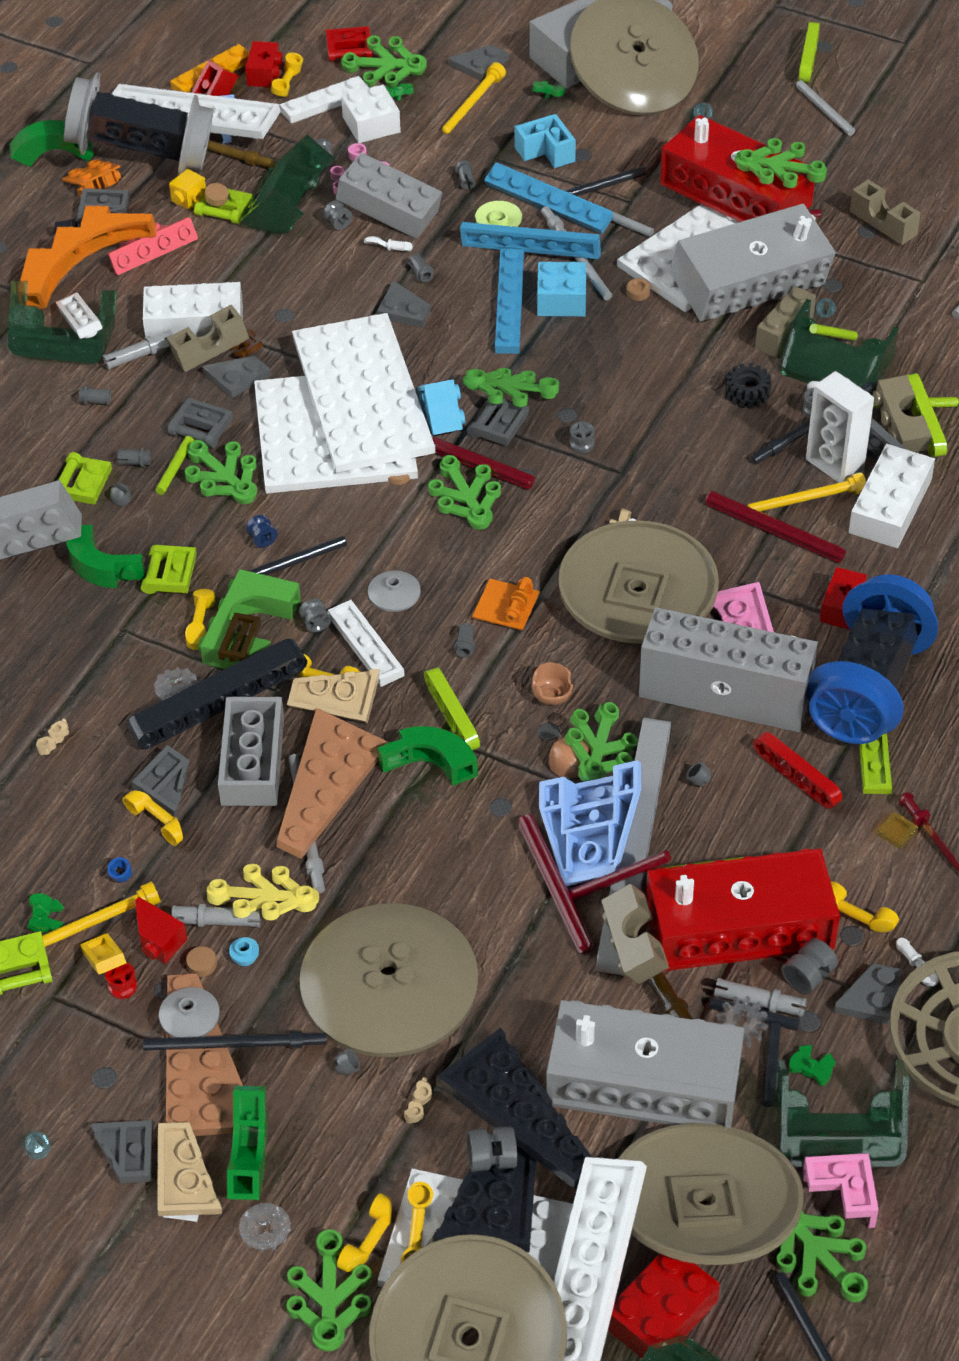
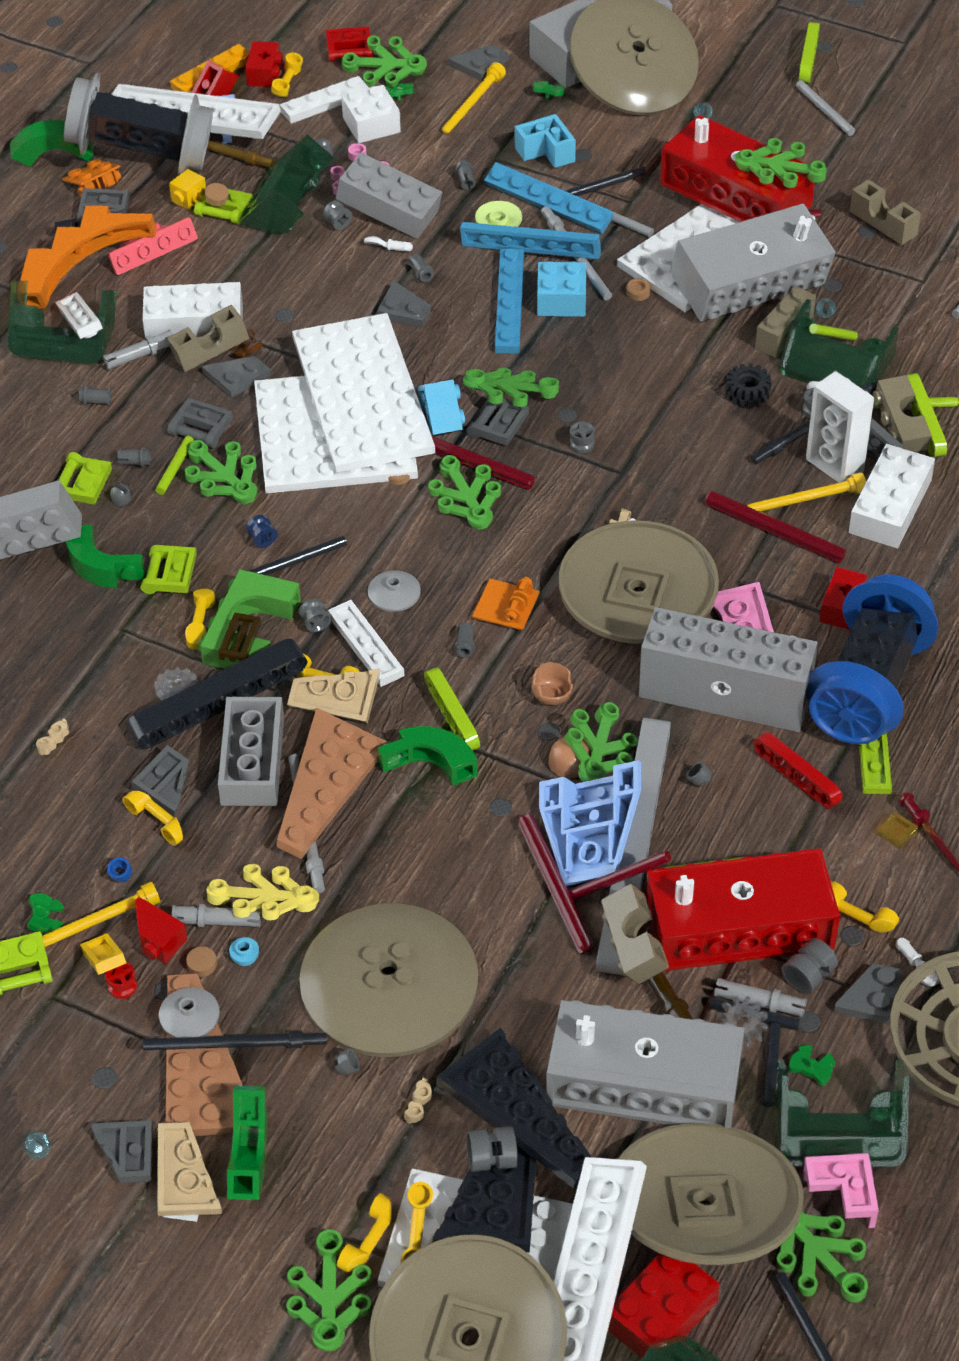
clear gear [239,1203,291,1253] -> none

